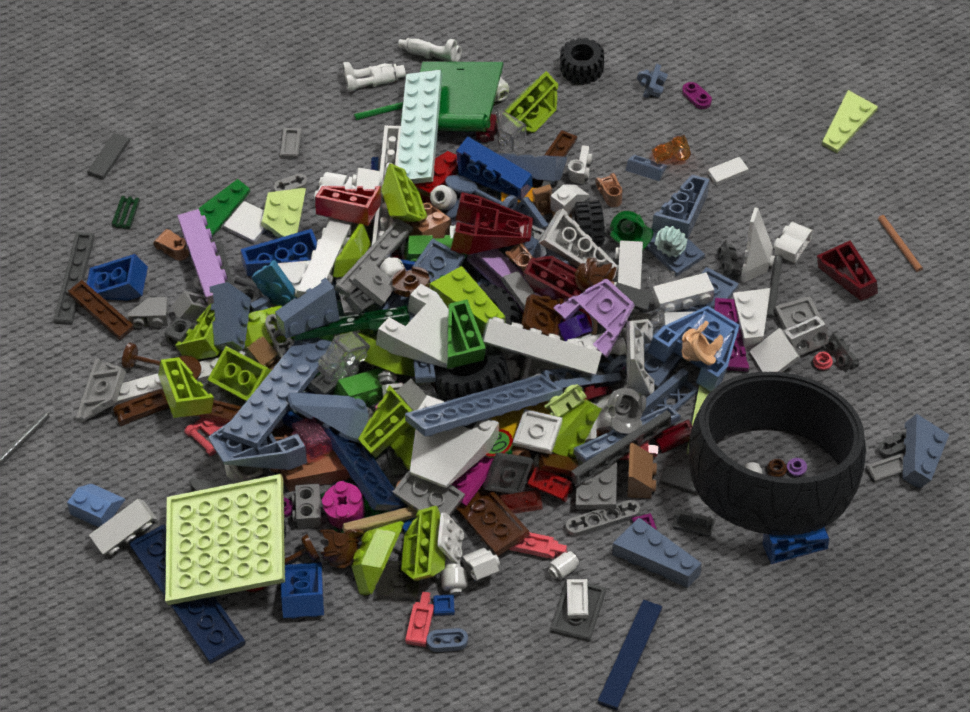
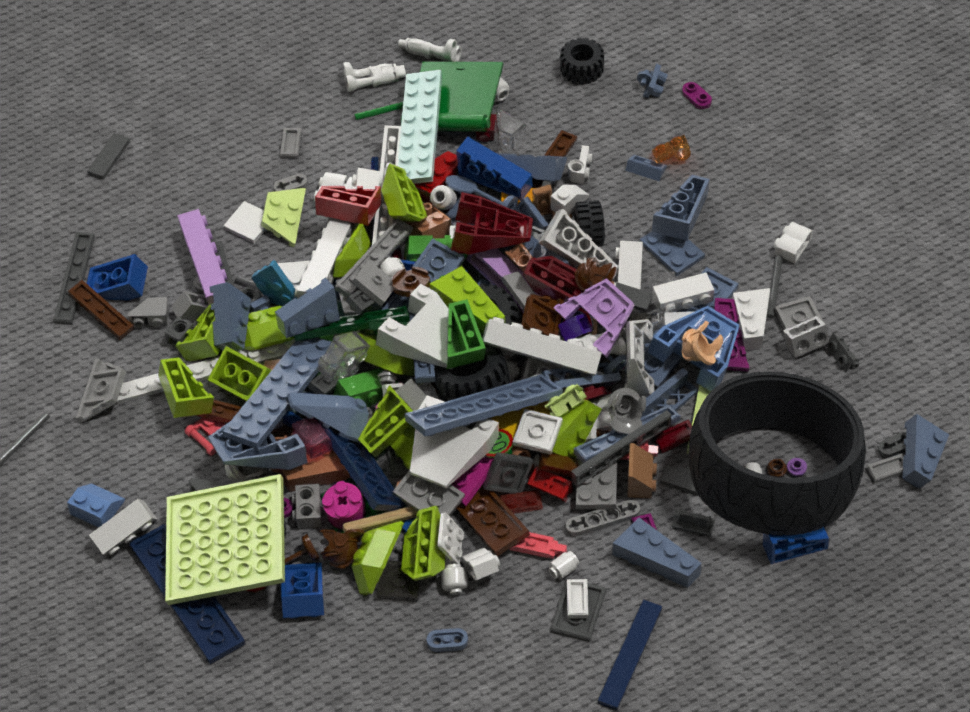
dark green tile [112,196,140,229] -> none
reddish brown plate [113,389,170,426] -> none
reddish brown piece [122,343,202,380] -> none
nougat piece [153,229,189,261] -> none
green wing [198,179,250,237] -> none
blue wedge [241,229,317,276] -> none
medium nougat brick [247,336,278,367] -> none
light grey beam [265,314,293,360] -> none
coral hinge [405,591,434,647] -> none
blue tile [433,594,455,616] -> none
lime wedge [502,71,558,133] -> none
nougat piece [595,173,622,207] -> none
green helmet [610,211,653,251] -> none
light aqua gear [654,226,688,257] -> none
white tile [708,157,749,185] -> none
dark grey hinge [717,240,741,278] -> none
white wedge [741,207,775,282] -> none
white tile [750,328,800,372] -> none
coral plate [813,352,833,370] -> none
dark red wedge [817,240,878,301] -> none
yellowish green wing [822,90,878,153] -> none
nougat bar [878,215,923,272] -> none

